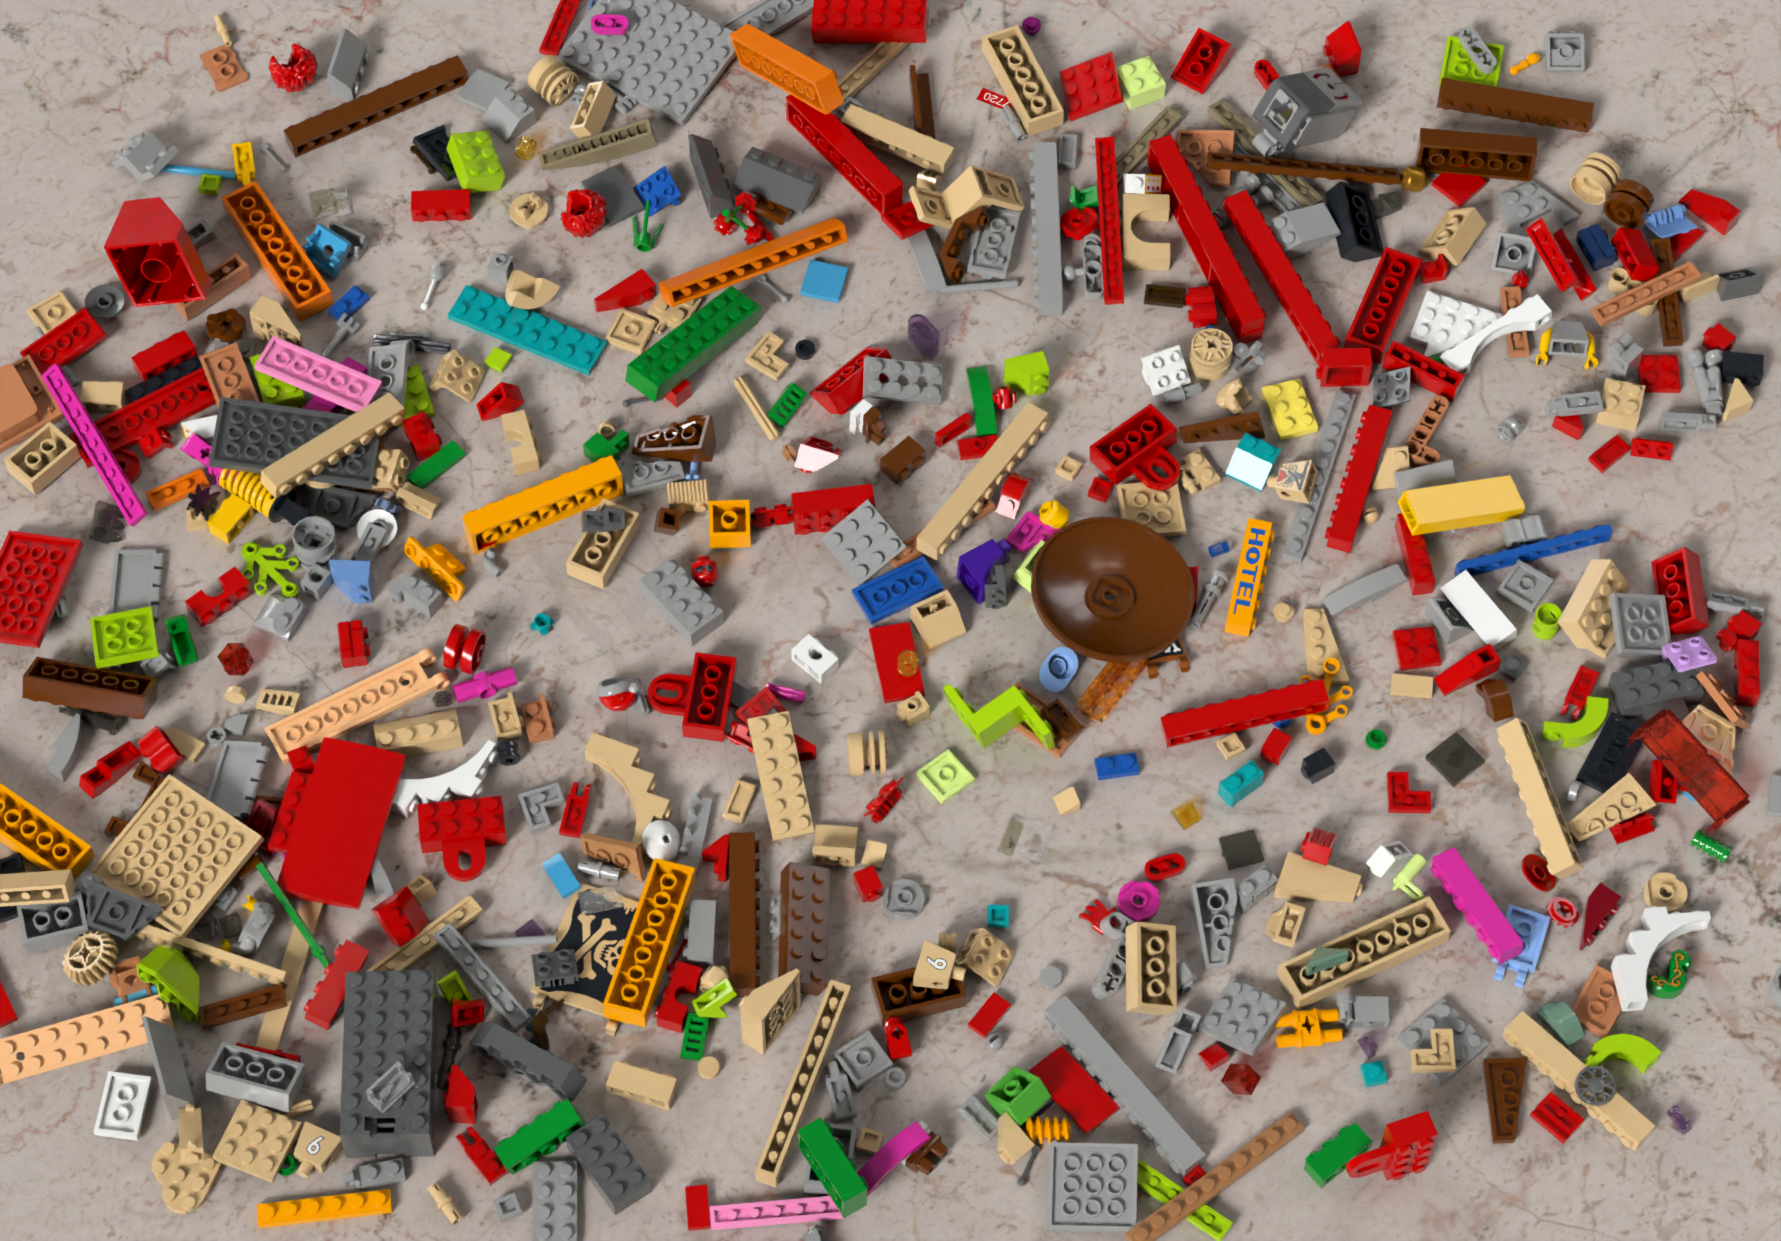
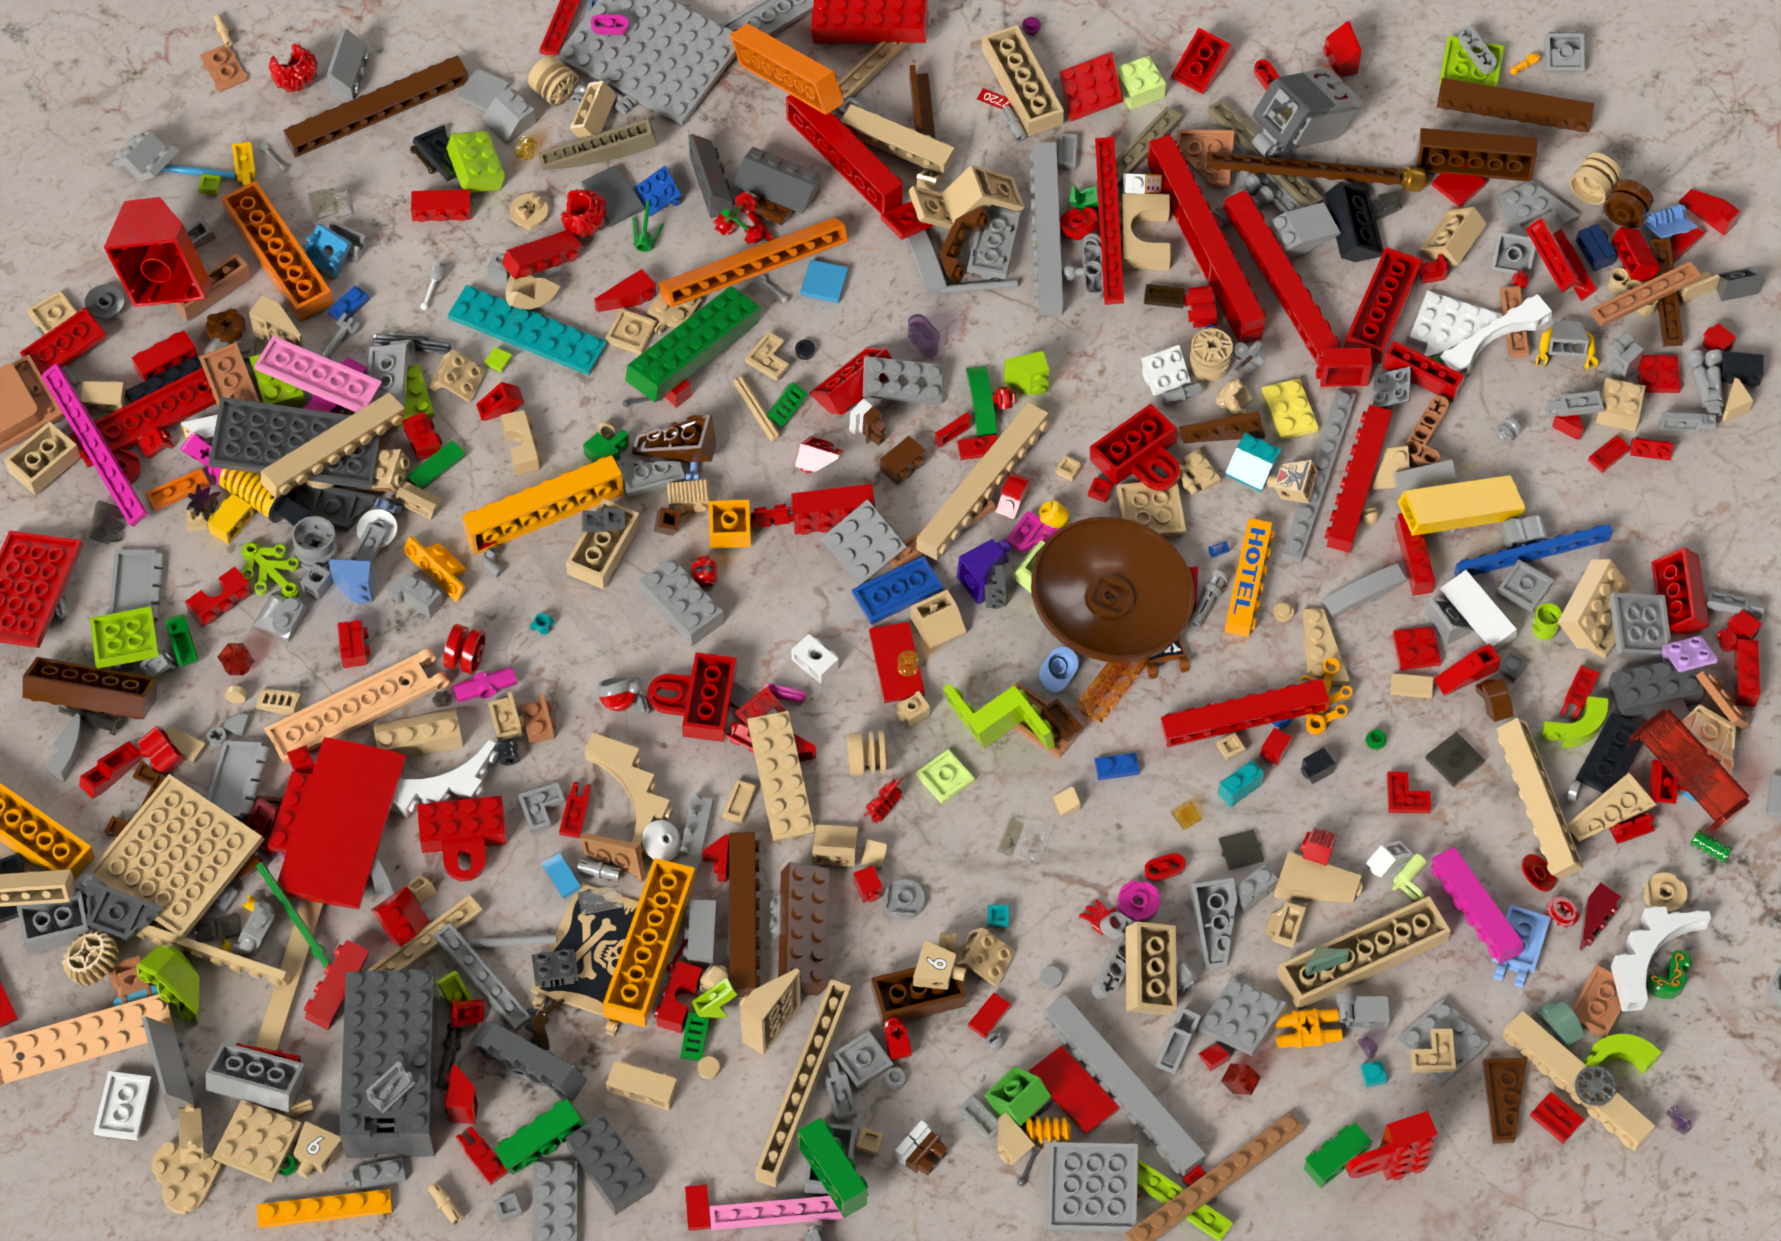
reddish brown plate [199,984,288,1030] -> none
clear purple tile [515,919,545,937] -> none
medium nougat plate [781,443,798,462] -> none
dark pink slope [857,1121,931,1195] -> none
none -> red brick [502,230,582,280]

